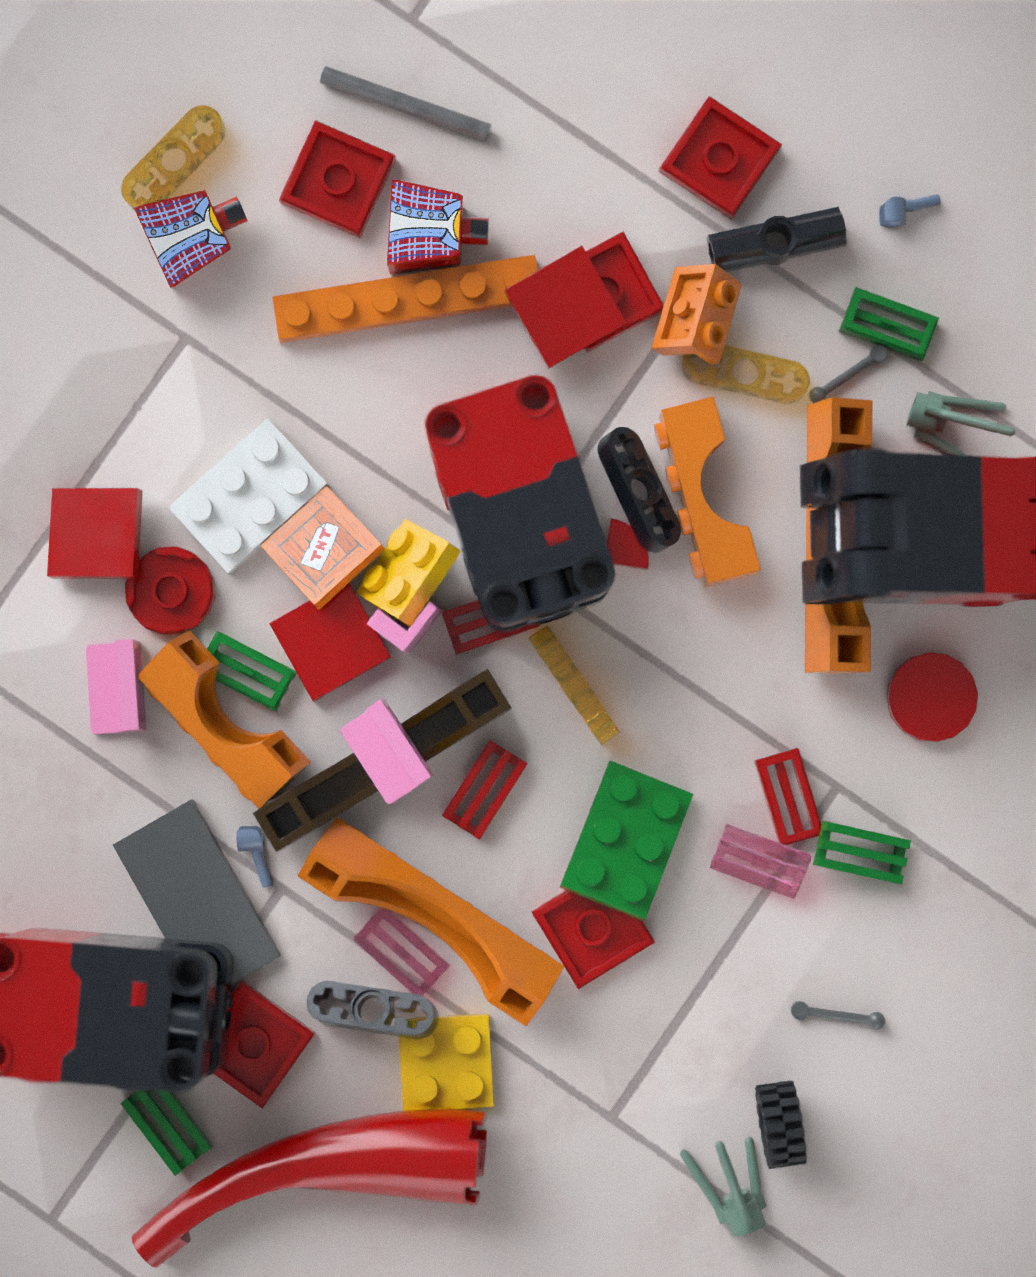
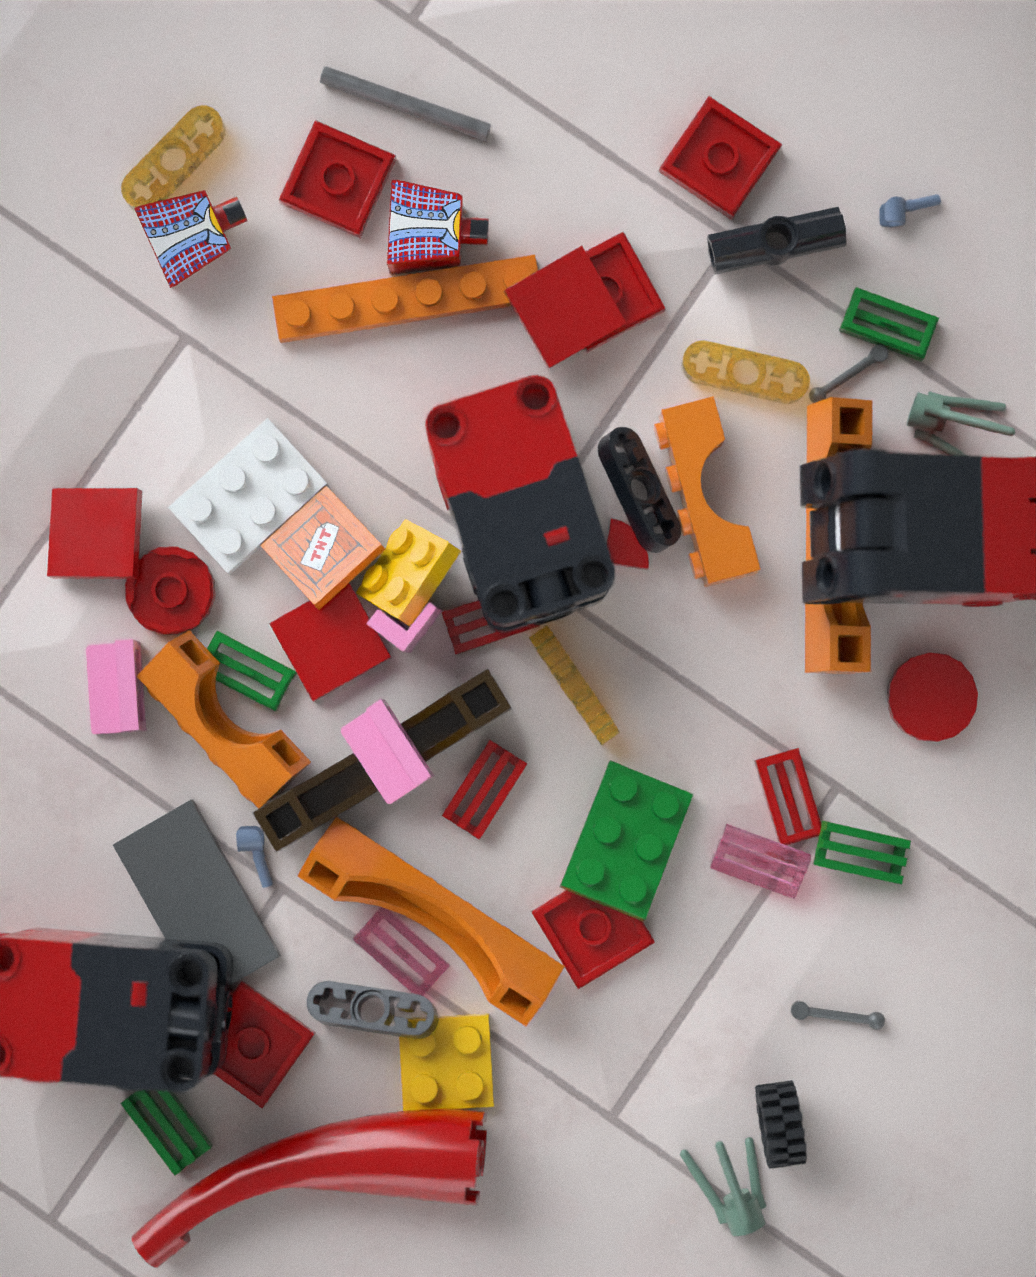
orange bracket [651,264,741,364] -> none

